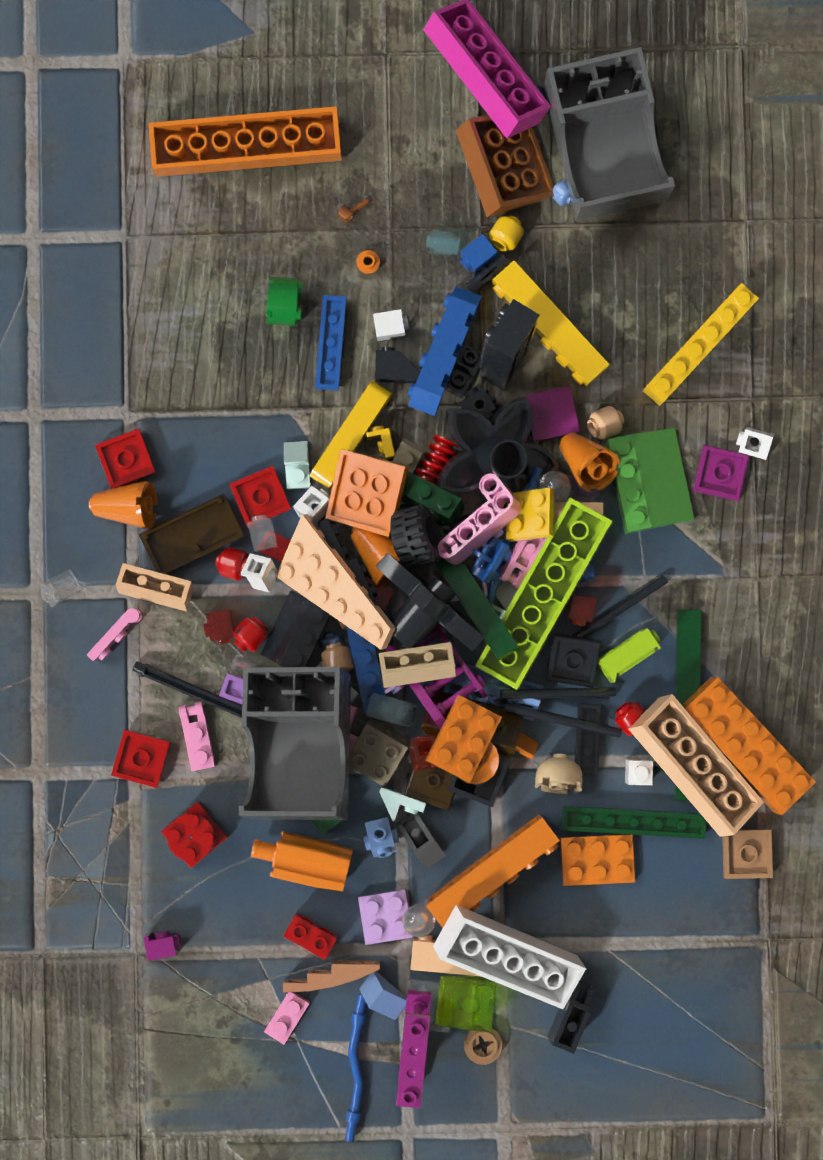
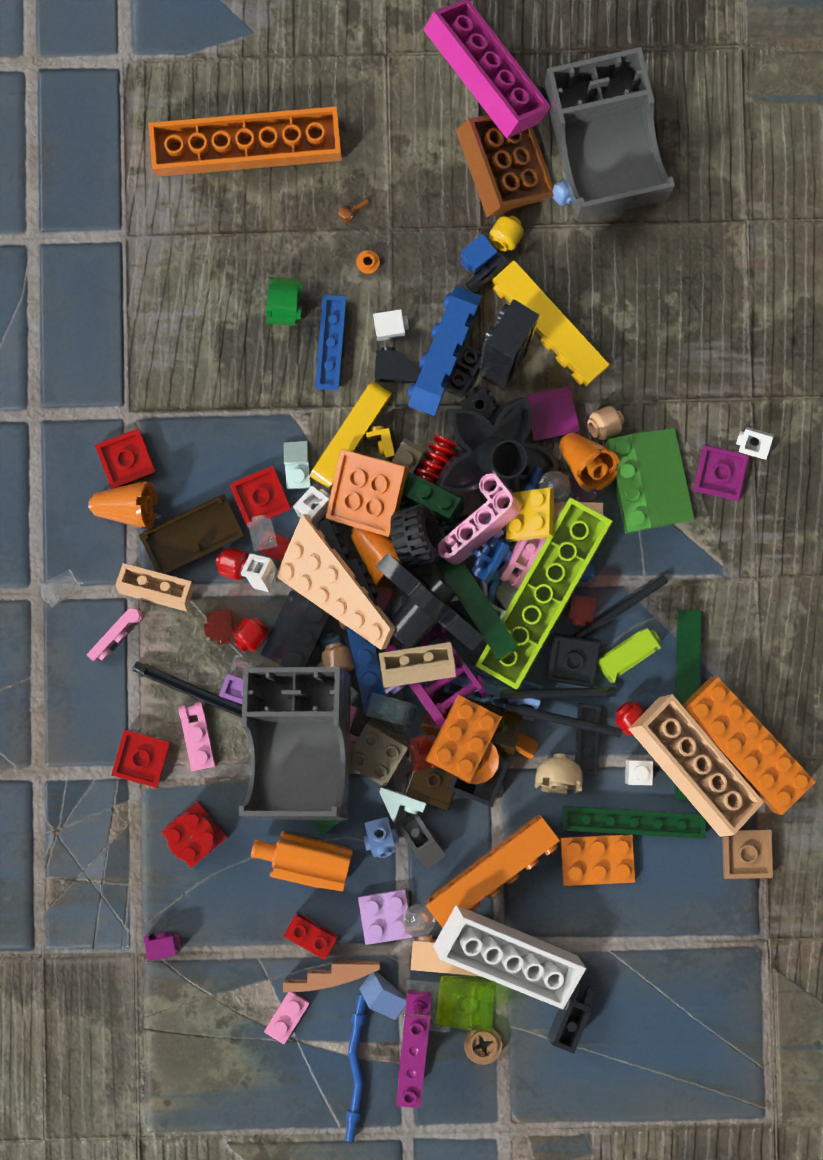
clear light blue brick [425,230,460,257] -> none
yellow brick [643,283,759,407] -> none

